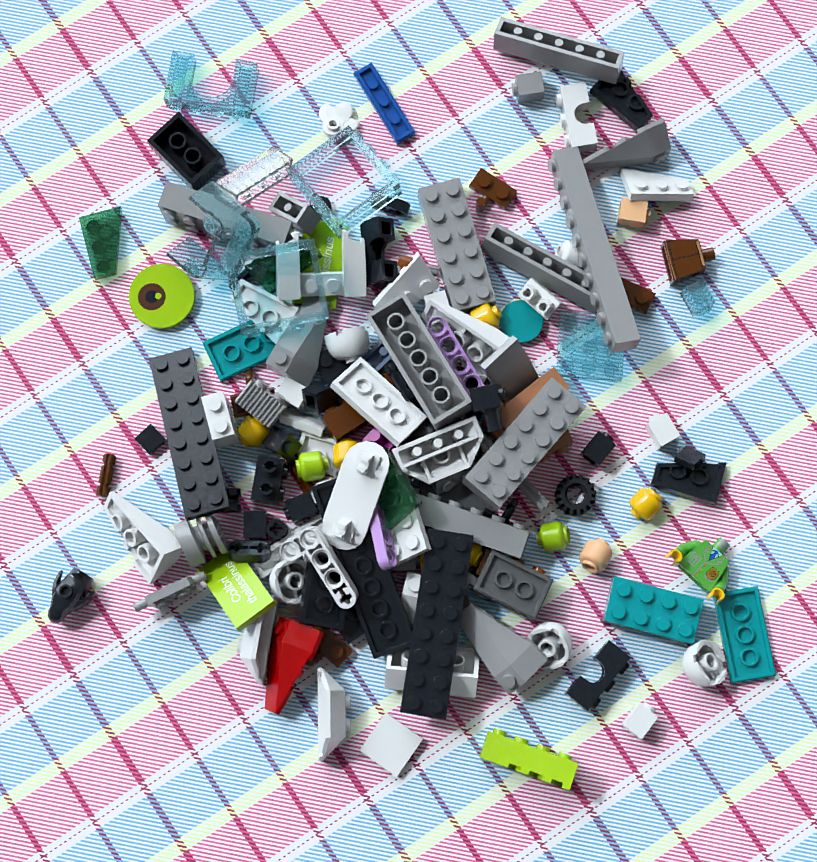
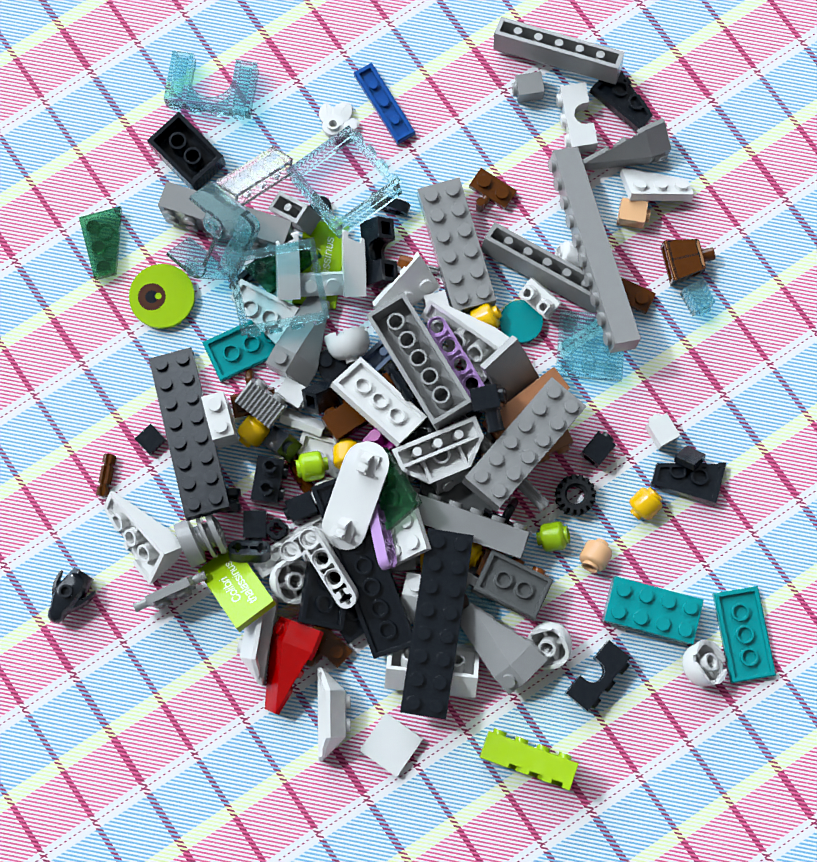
white brick [621,702,658,739] -> none
bright green torso [665,537,730,605] -> none

